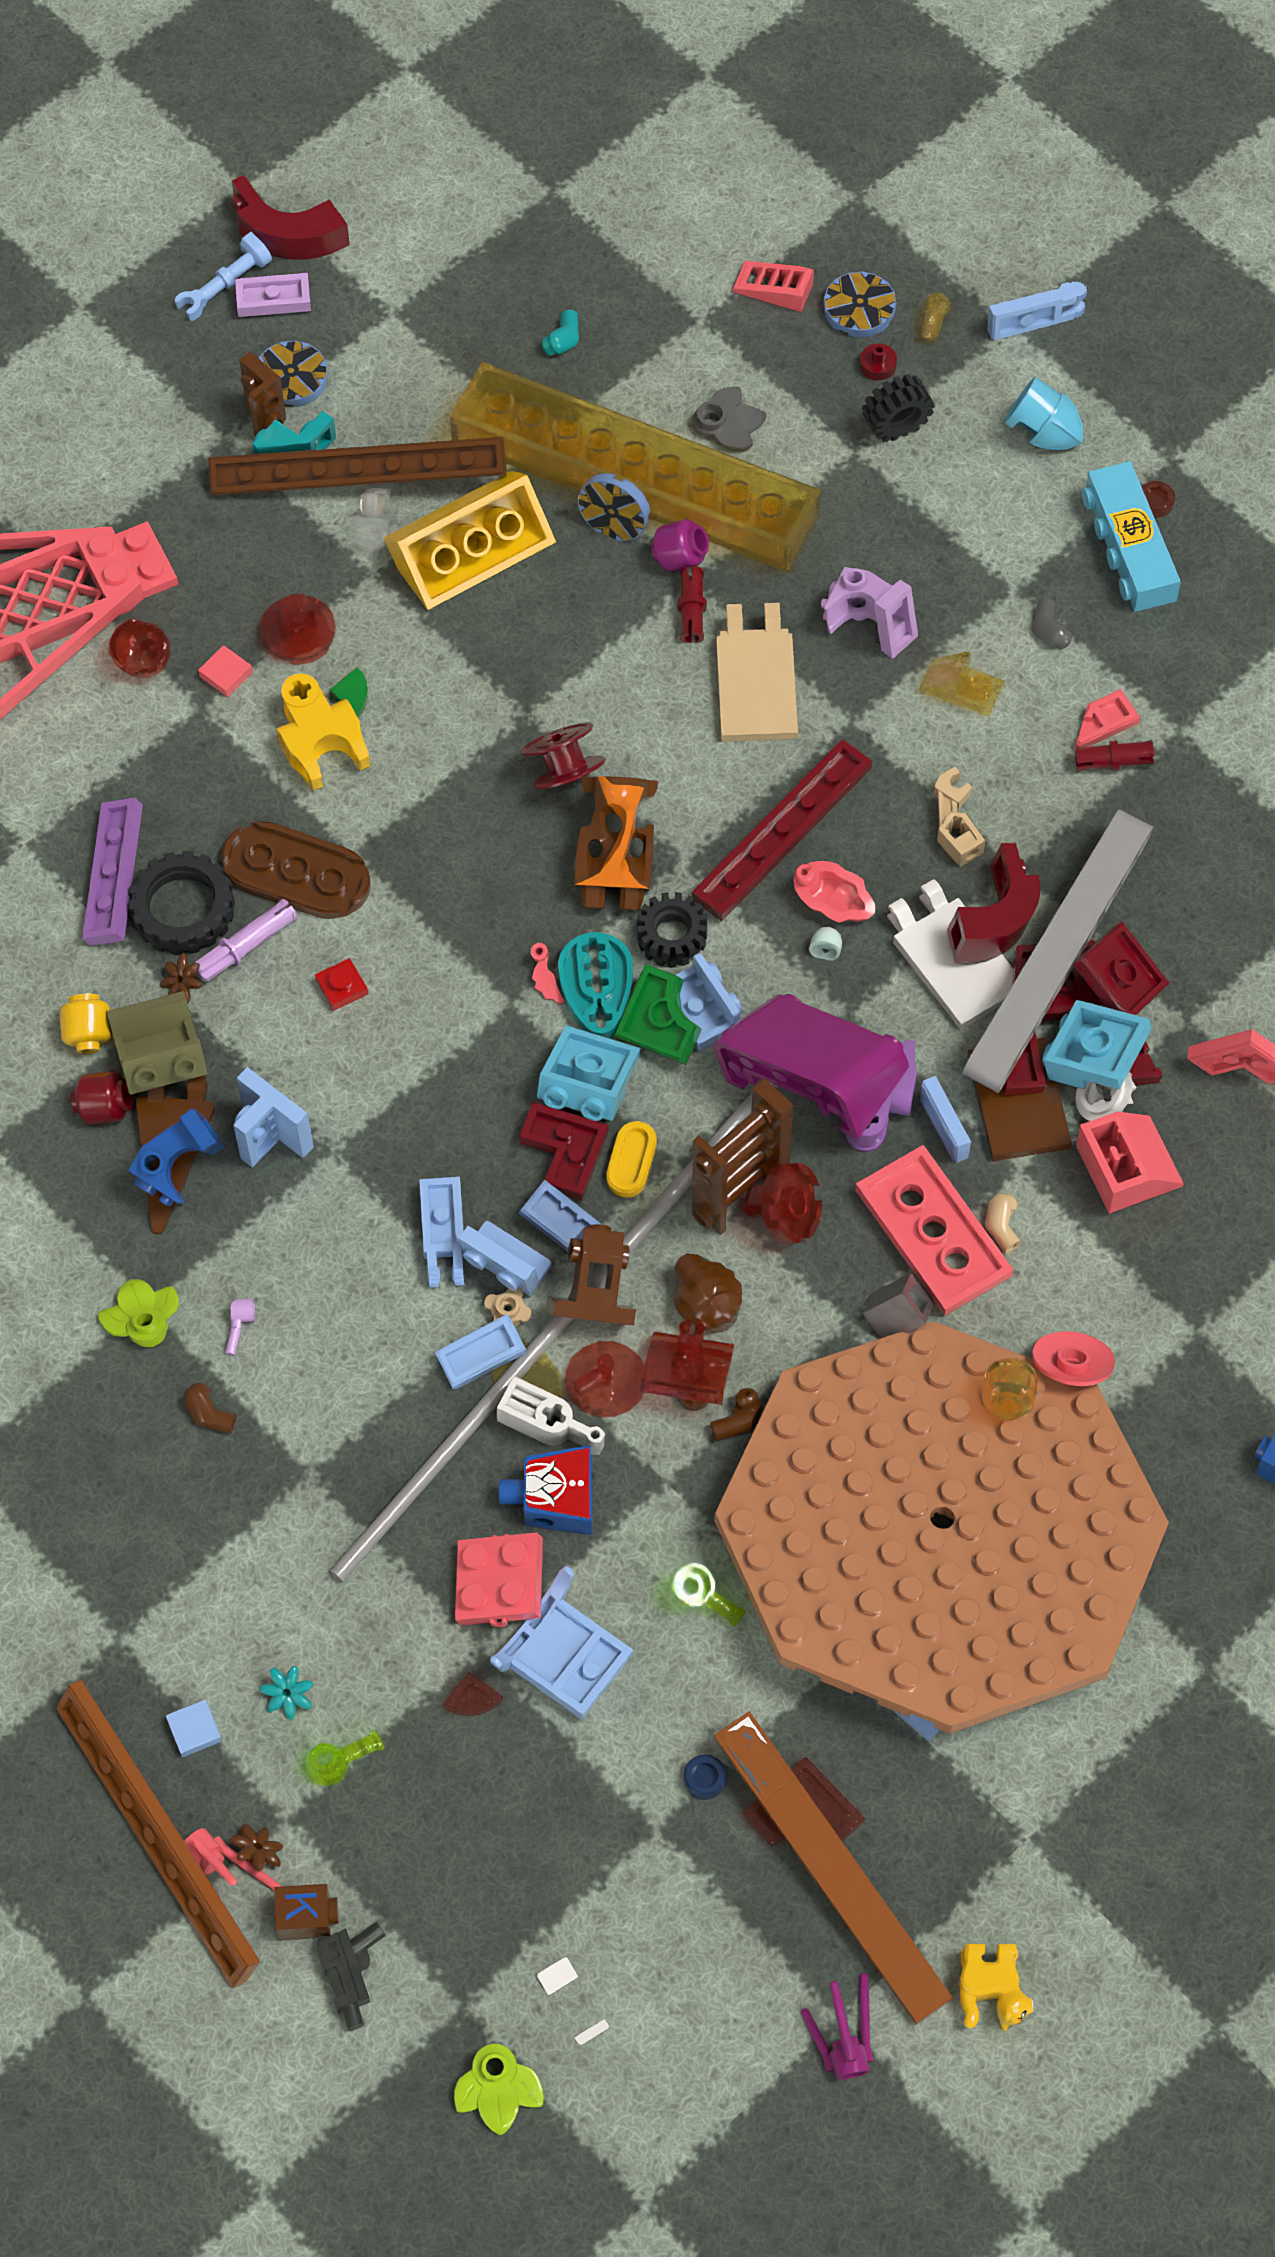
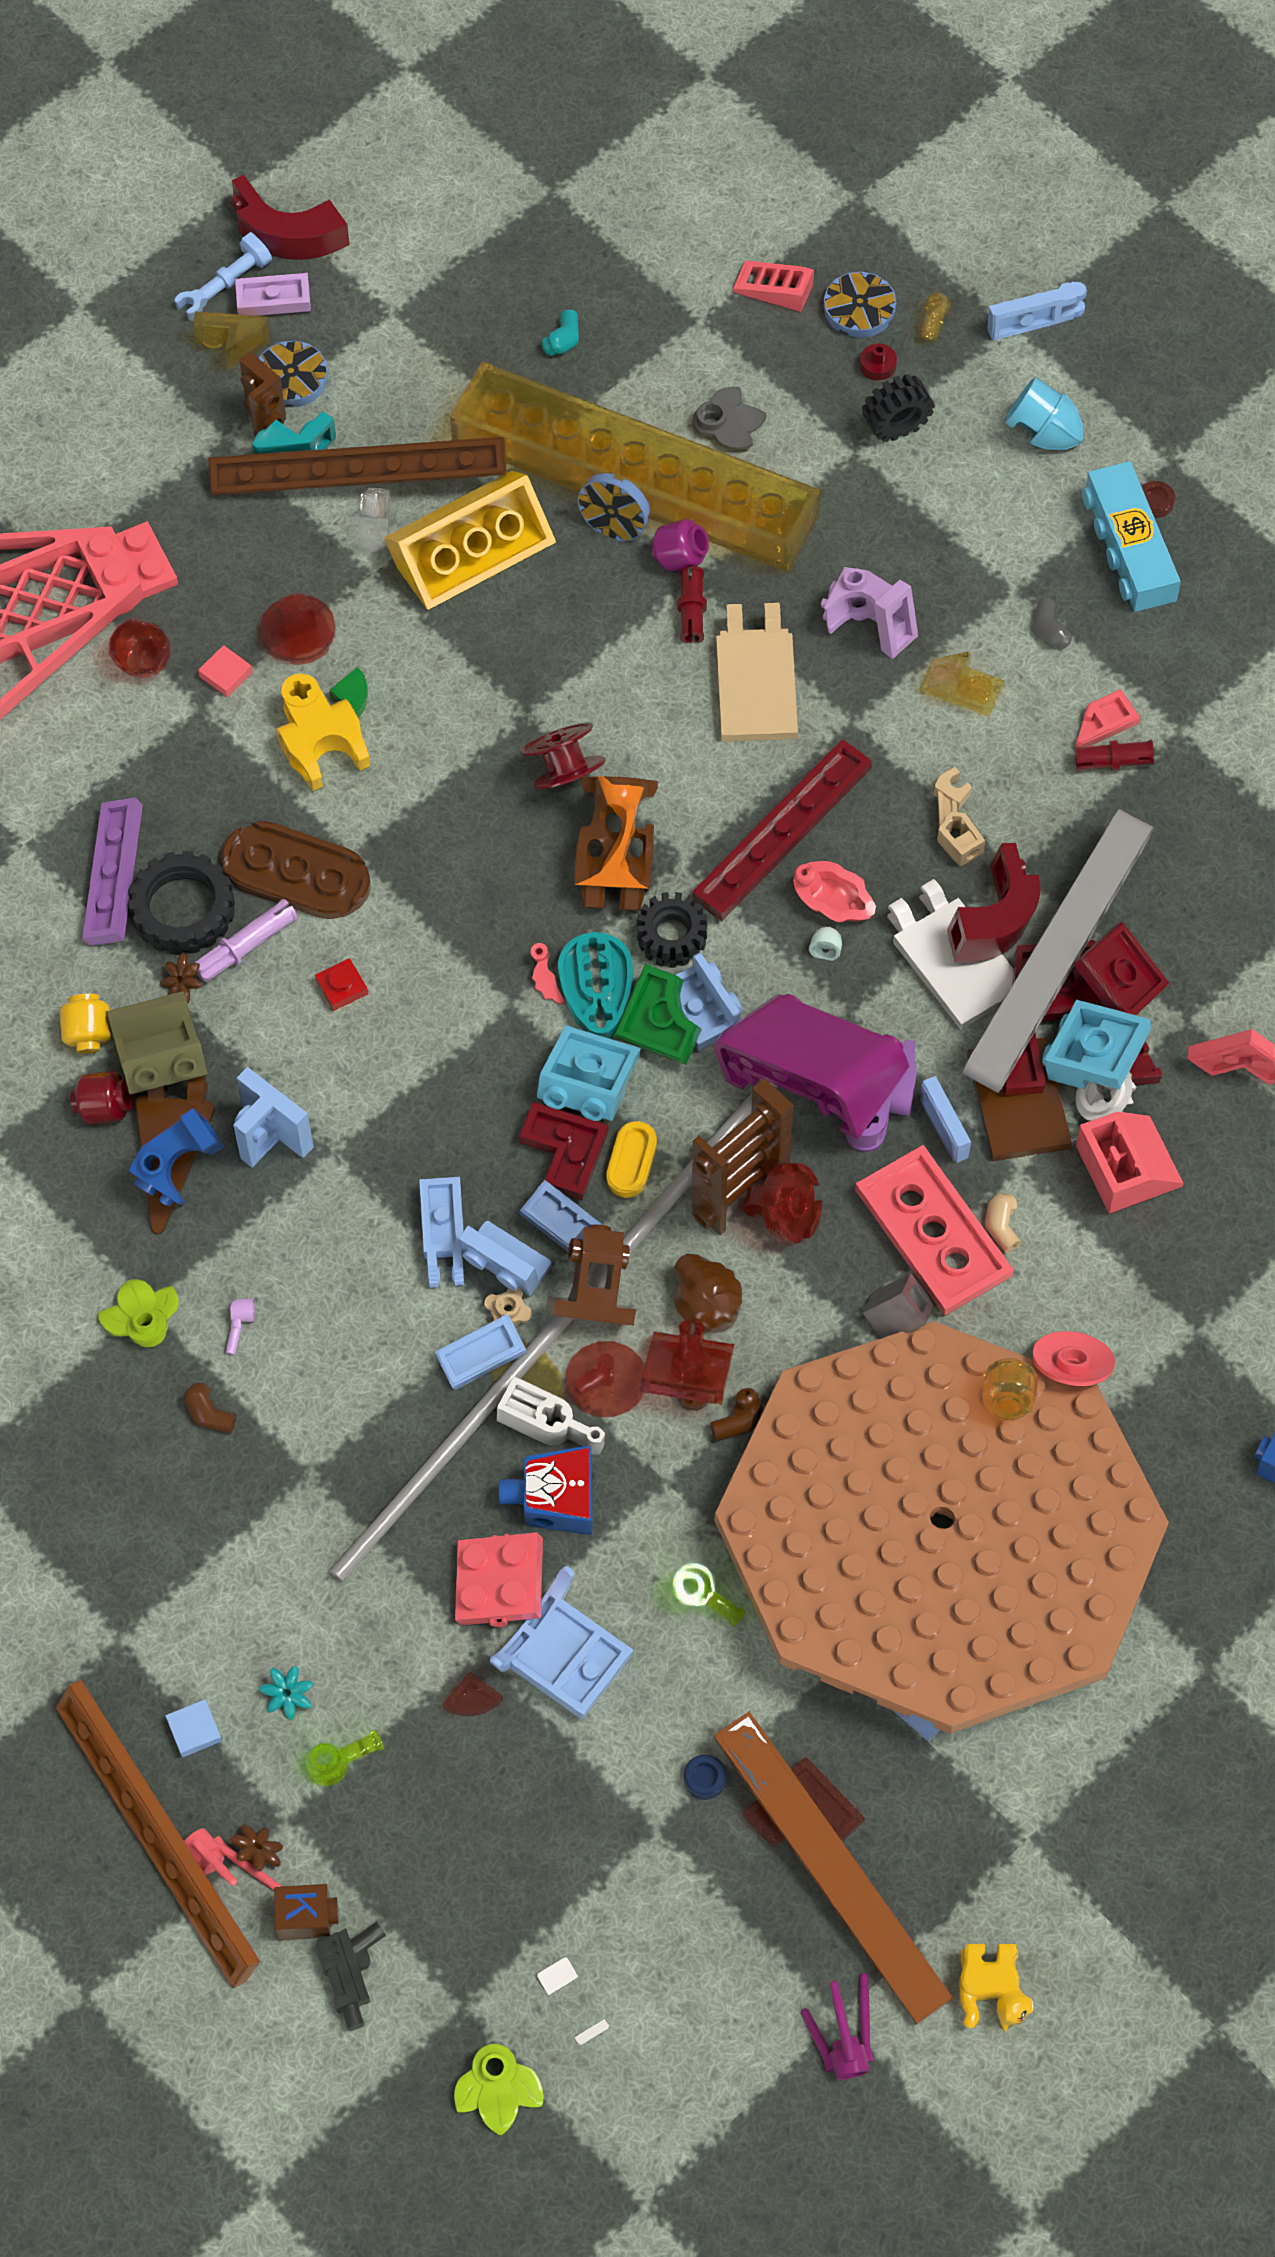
none -> clear yellow slope [193,311,271,370]

